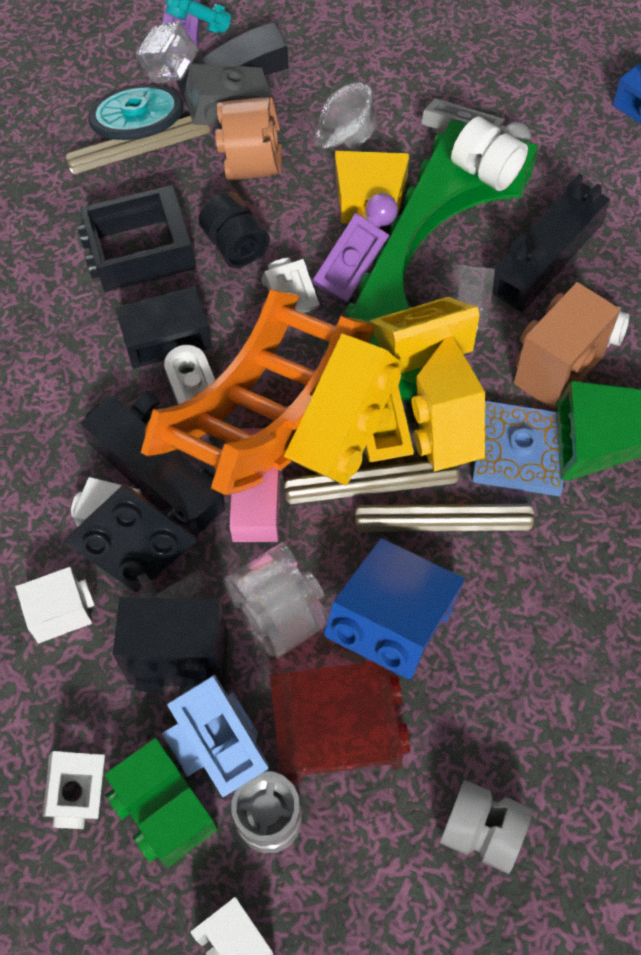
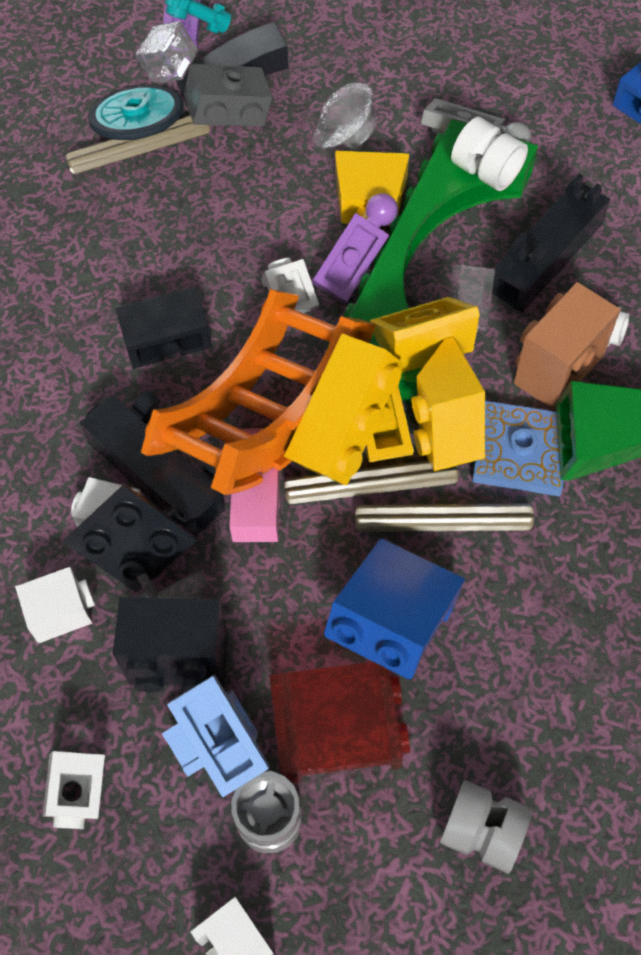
black window [77,185,196,292] -> none
green brick [104,738,218,868] -> none
white plate [164,345,215,404] -> none
black wheel [198,192,270,269] -> none
nougat brick [215,97,282,181] -> none
clear brick [224,542,329,659] -> none

